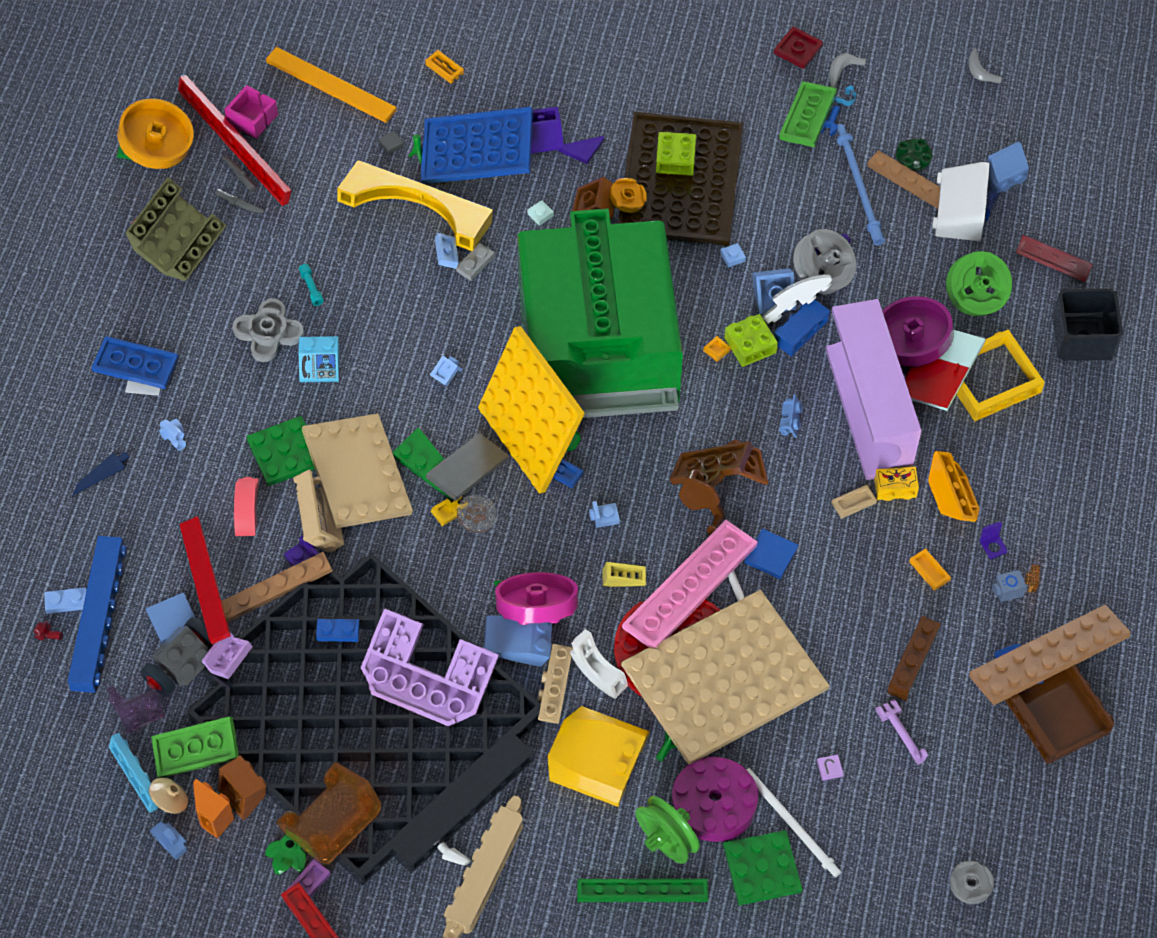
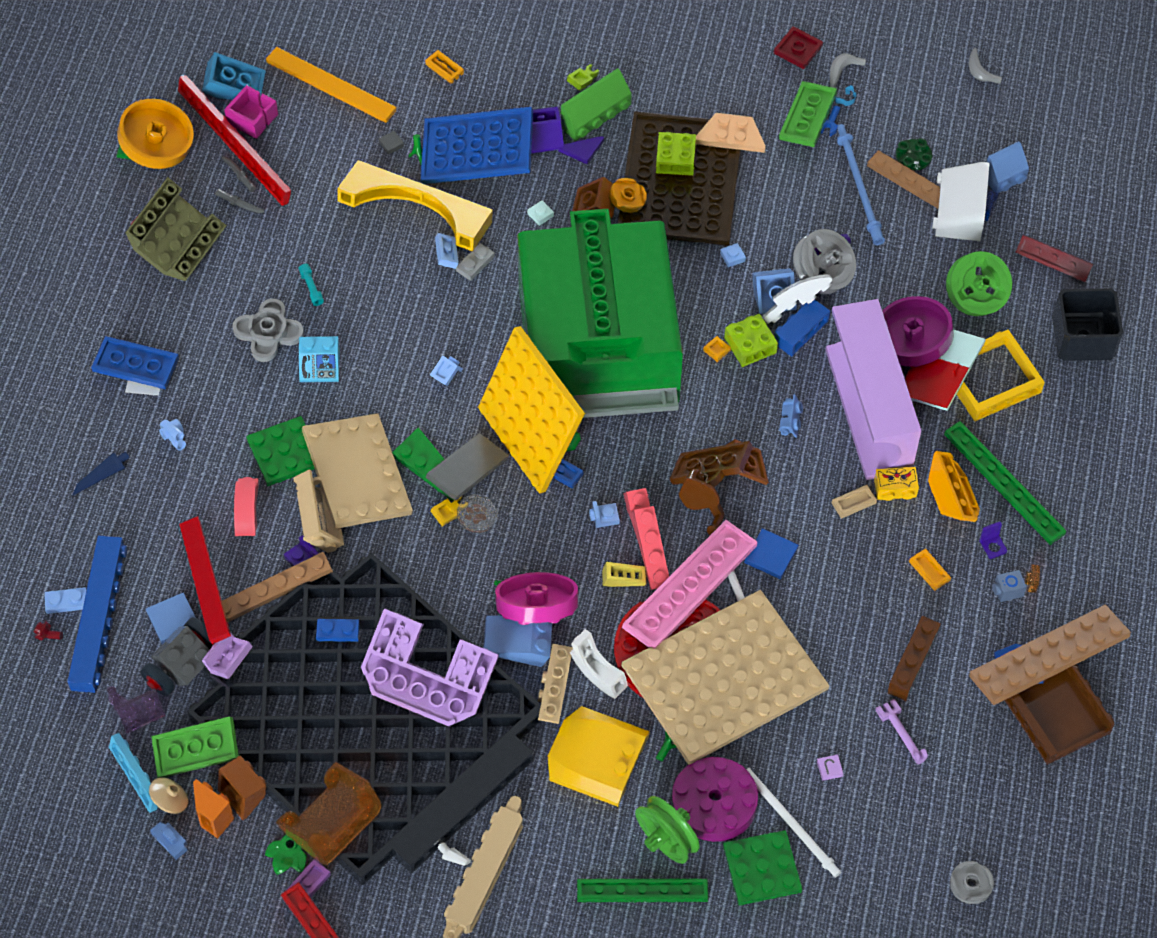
none -> dark azure slope [202,52,266,100]
none -> bright green slope [561,68,632,141]
none -> lime plate [567,64,599,91]
none -> coral arch [624,488,669,590]
none -> light nougat wing [695,113,765,153]
none -> green plate [944,421,1066,545]

